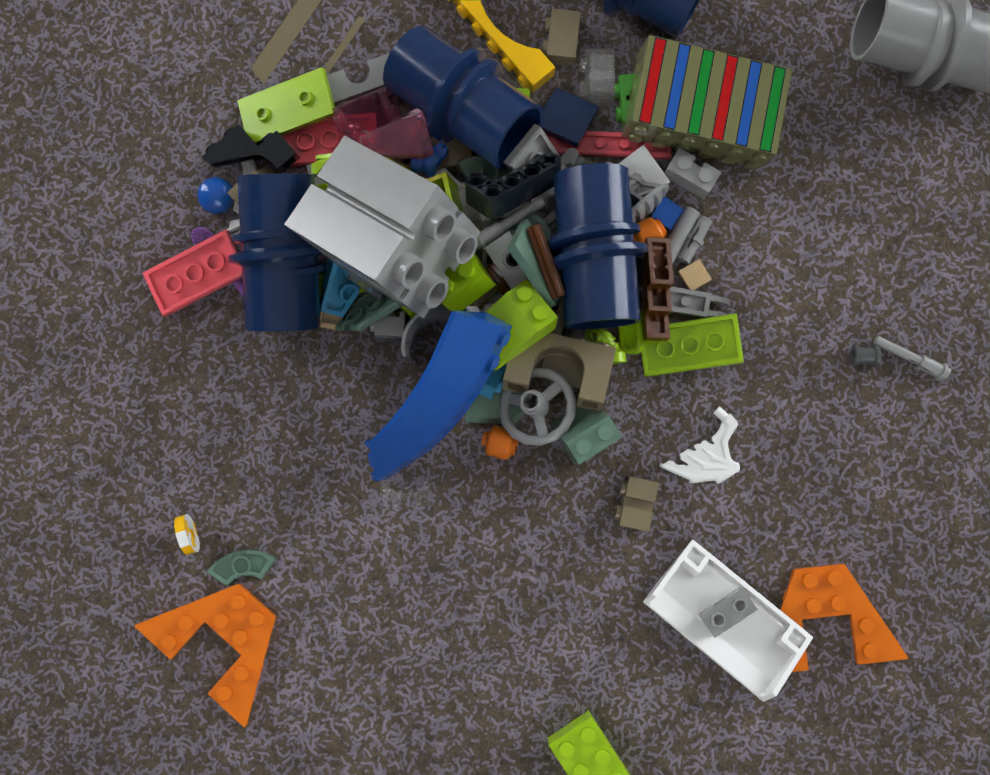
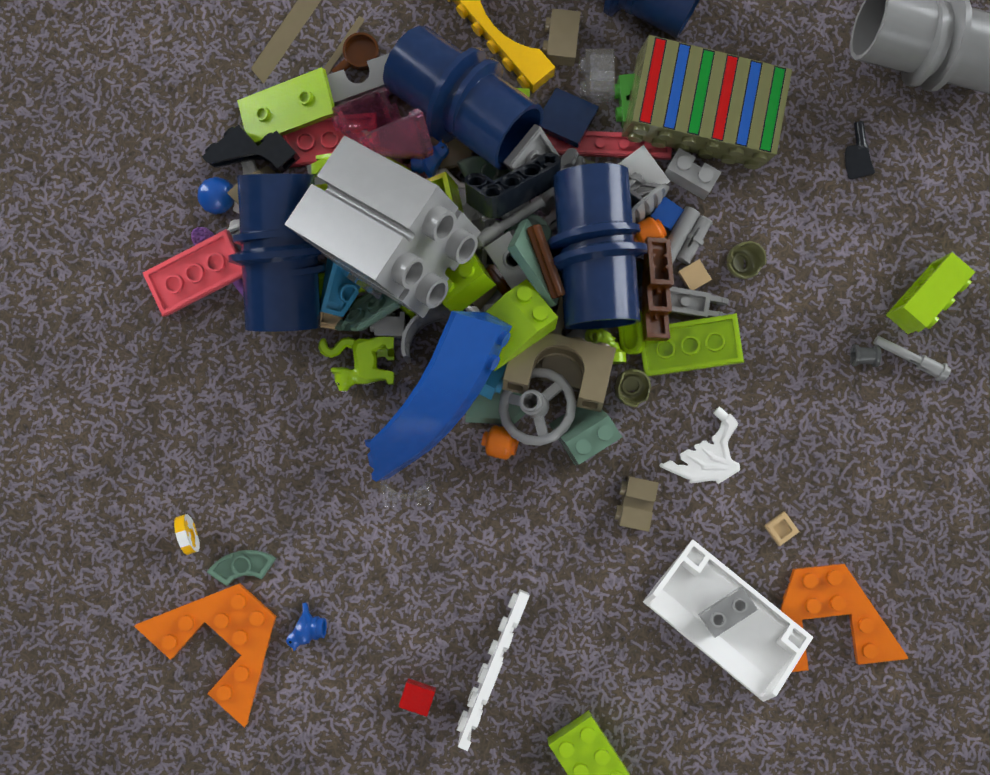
none -> blue animal [286,603,327,651]
none -> lime animal [318,336,394,392]
none -> reddish brown piece [331,32,379,73]
none -> red panel [399,678,436,717]
none -> white wing [457,589,530,751]
none -> olive hair [614,368,651,407]
none -> olive hair [726,241,767,280]
none -> tan tile [764,511,800,546]
none -> black piece [845,121,875,180]
none -> lime brick [886,252,975,334]

